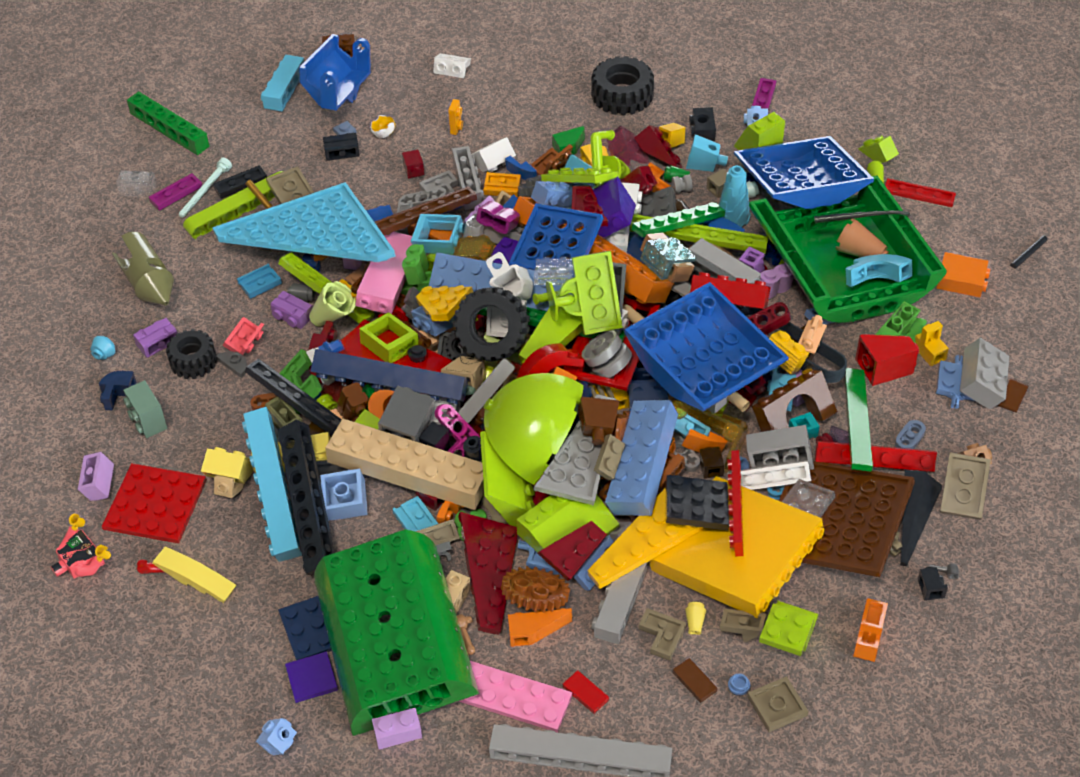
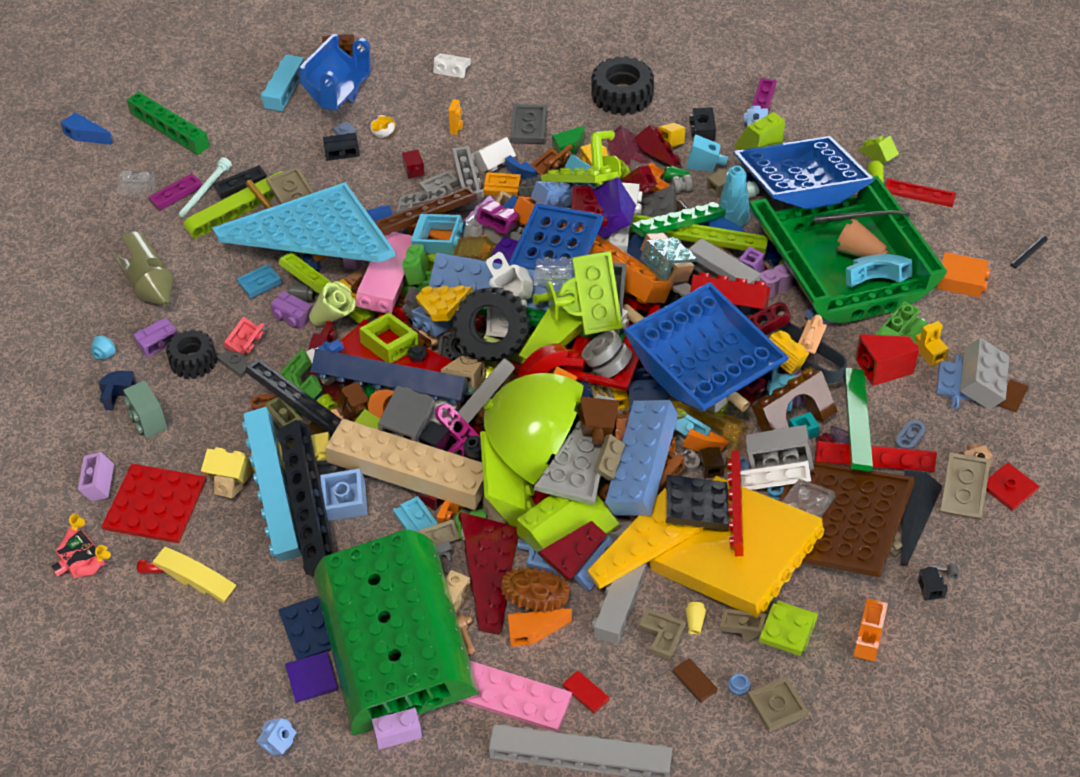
none -> blue slope [61,112,112,145]
none -> dark grey plate [510,104,547,143]
none -> red plate [986,462,1039,511]

